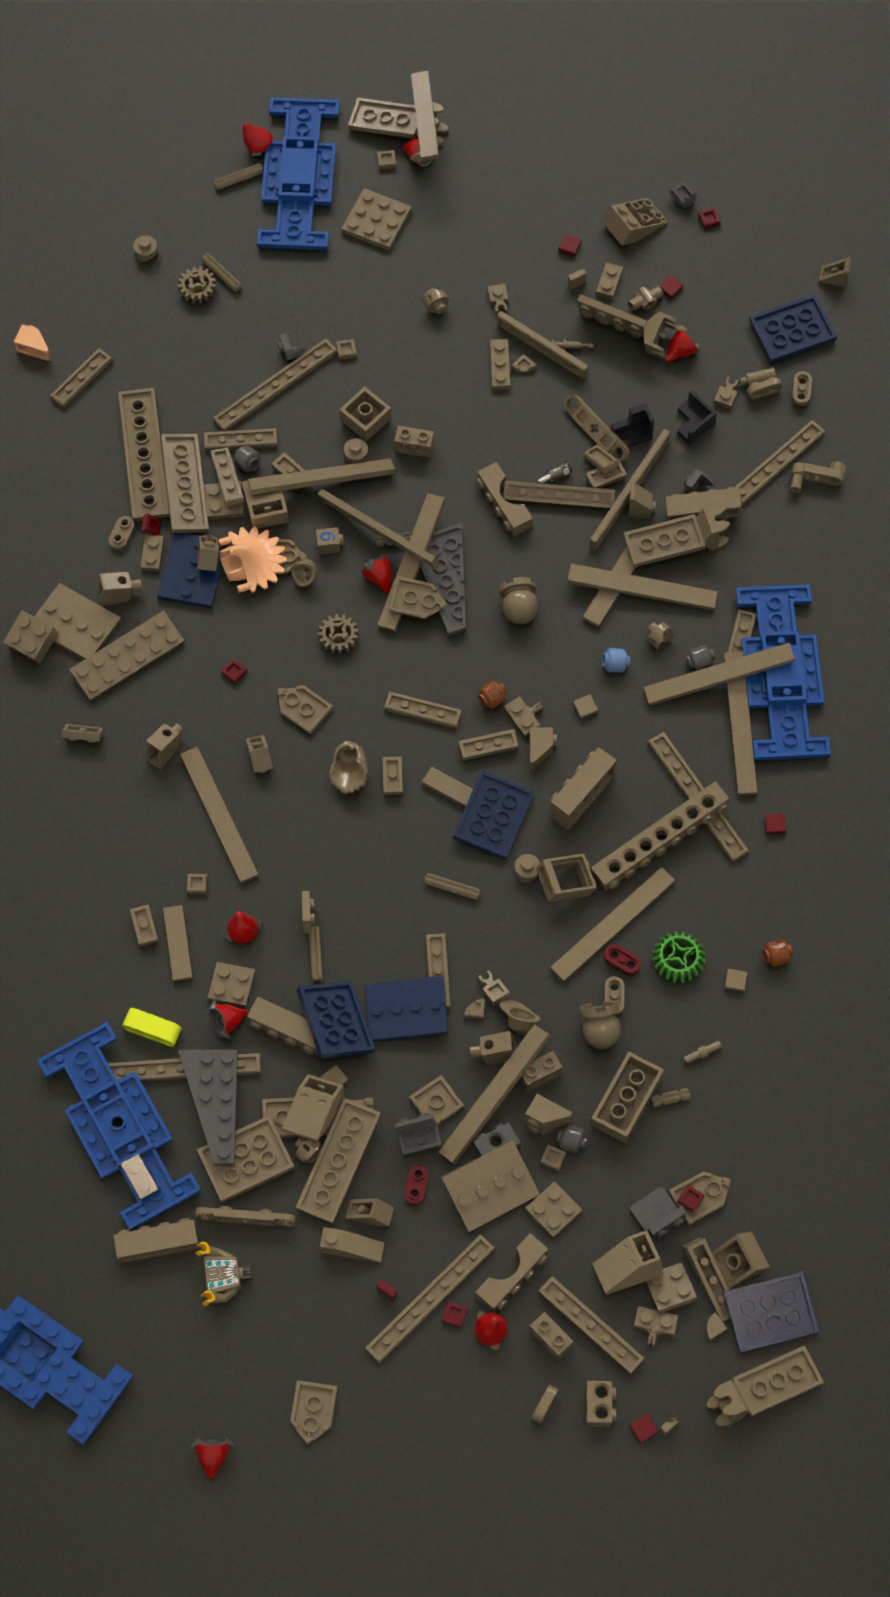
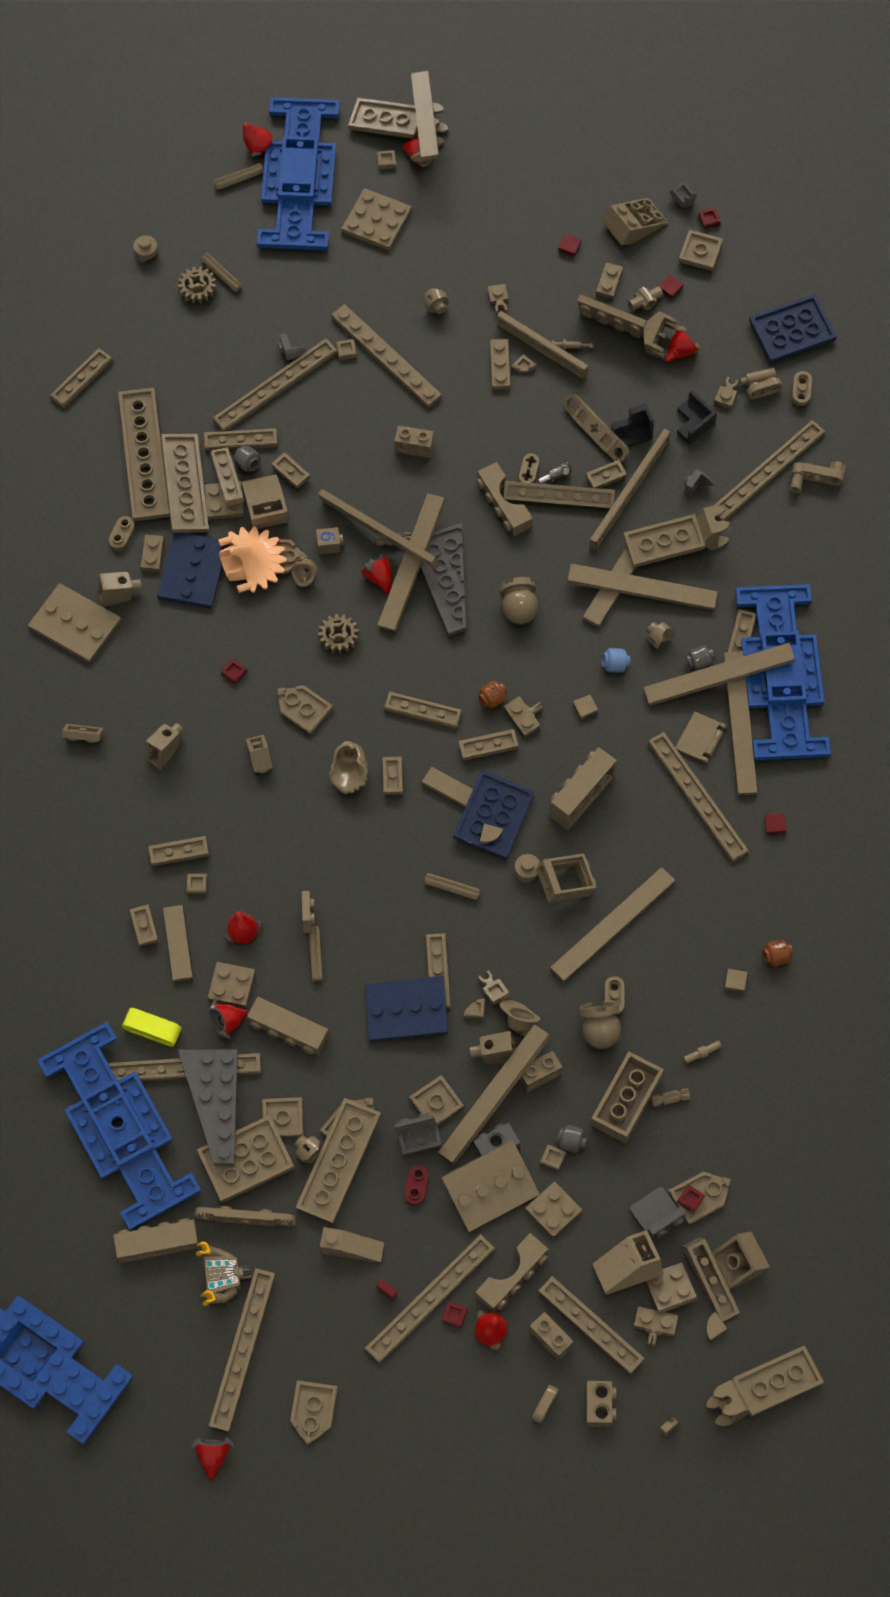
dark tan brick [3,610,59,664] -> none
light nougat slope [14,324,51,361] -> none
dark tan plate [69,610,185,701] -> none
plate [121,1154,158,1199] -> none
dark red tile [141,513,161,536] -> none
dark tan tile [180,747,259,884] -> none
dark tan slope [197,534,219,571] -> none
dark tan tile [248,458,395,495] -> none
dark tan slope [282,1074,345,1142] -> none
dark blue plate [296,981,375,1058] -> none
dark tan tile [321,1065,349,1085] -> none
dark tan brick [339,386,392,442] -> none
dark tan piece [344,438,368,464] -> none
dark tan slope [345,1198,394,1227] -> none
dark tan tile [388,576,447,619] -> none
dark tan slope [525,1094,572,1135] -> none
dark tan slope [530,727,557,770] -> none
dark tan tile [568,269,587,290] -> none
dark tan tile [583,445,620,474] -> none
dark tan brick [591,781,729,891] -> none
dark red plate [604,944,641,975] -> none
dark tan slope [629,483,656,519] -> none
dark red tile [629,1414,659,1443] -> none
bright green gear [653,931,705,983] -> none
dark tan brick [666,487,743,520] -> none
dark blue plate [723,1271,819,1353] -> none
dark tan slope [819,257,851,287] -> none
none -> dark tan plate [148,836,209,866]
none -> dark tan plate [209,1268,276,1433]
none -> dark tan plate [331,304,442,409]
none -> dark tan tile [479,824,503,844]
none -> dark tan beam [519,453,539,483]
none -> dark tan piece [675,712,727,764]
none -> dark tan plate [679,230,723,271]

